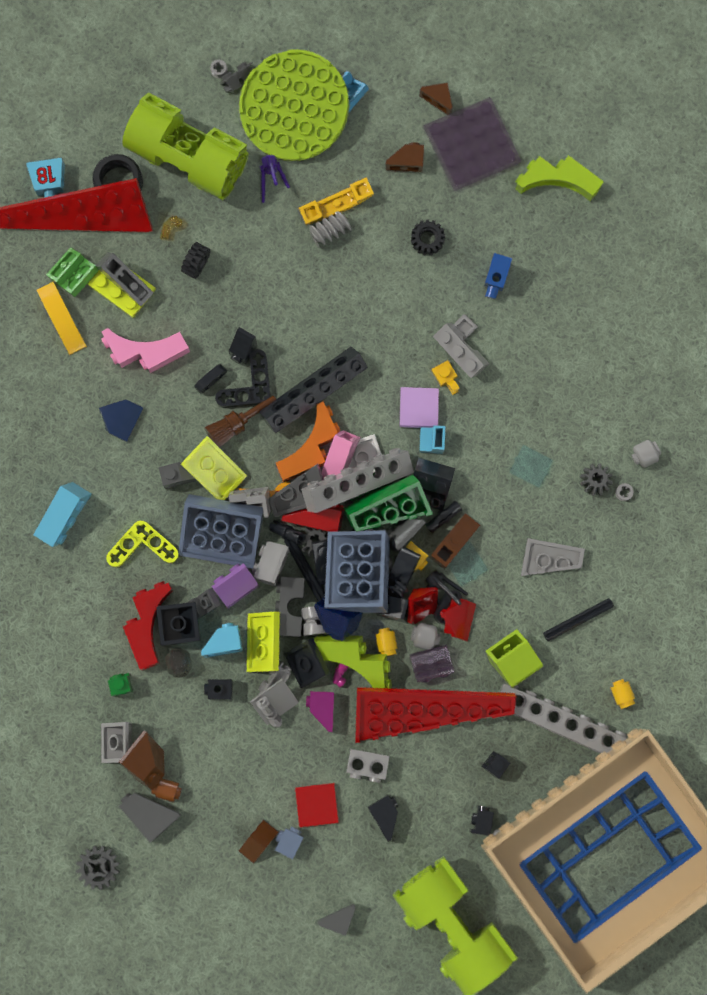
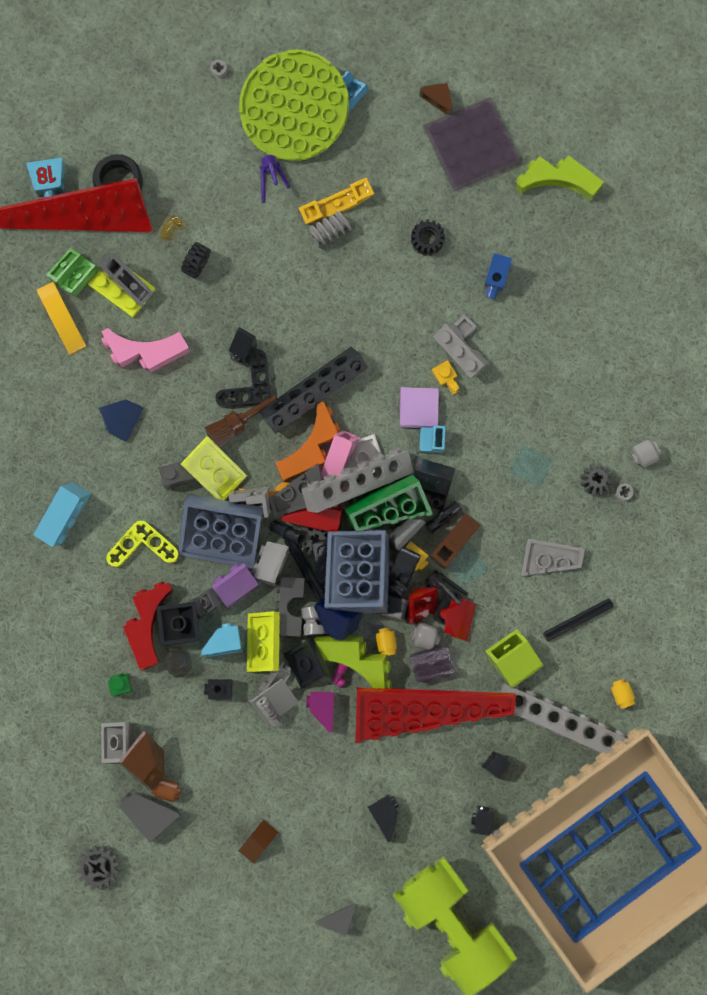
lime cylinder [122,92,248,200] -> none
black beam [194,363,227,394] -> none
dark grey hinge [219,61,255,94] -> none
sand blue brick [275,826,304,859] -> none
red tile [295,783,339,827] -> none
light grey brick [346,749,389,783] -> none
reddish brown slope [385,142,424,172] -> none

